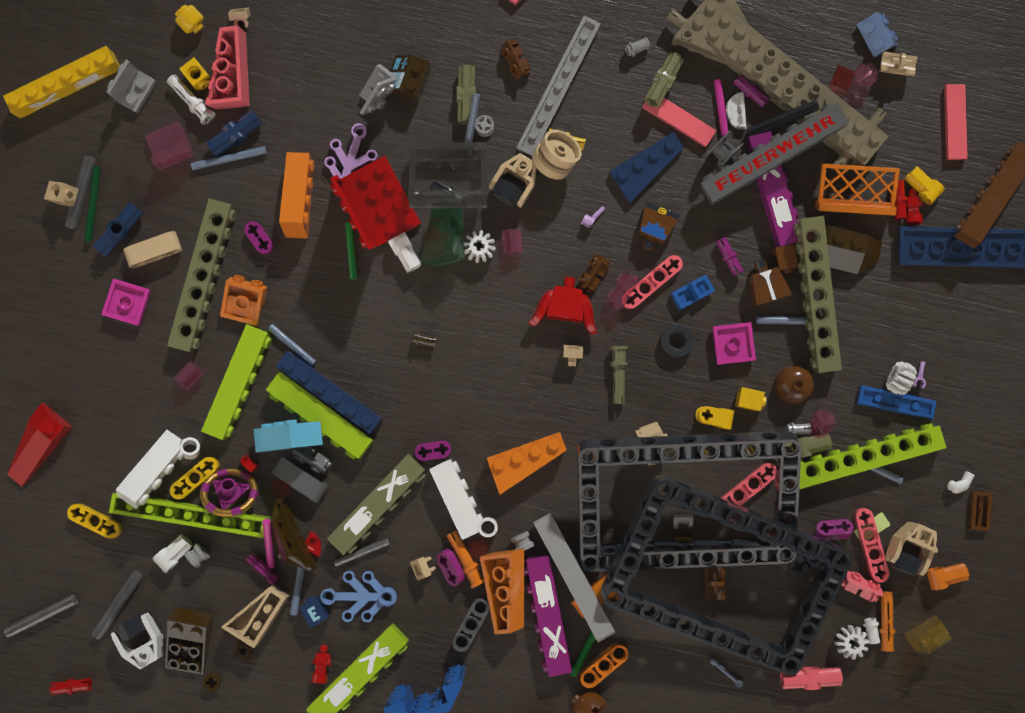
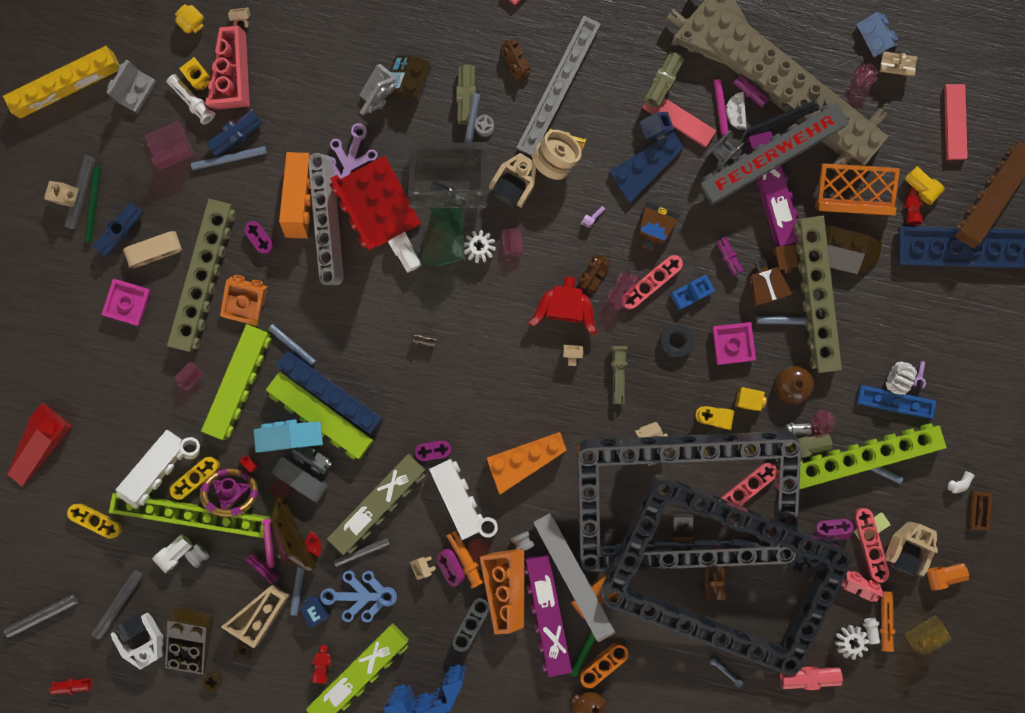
green bar [345,222,358,279] -> none
light grey pin [625,37,650,57] -> none
clear red tile [830,64,856,90] -> none
red pin [895,180,908,220] -> none
none -> light grey beam [309,153,344,285]
none -> dark blue brick [640,112,674,139]

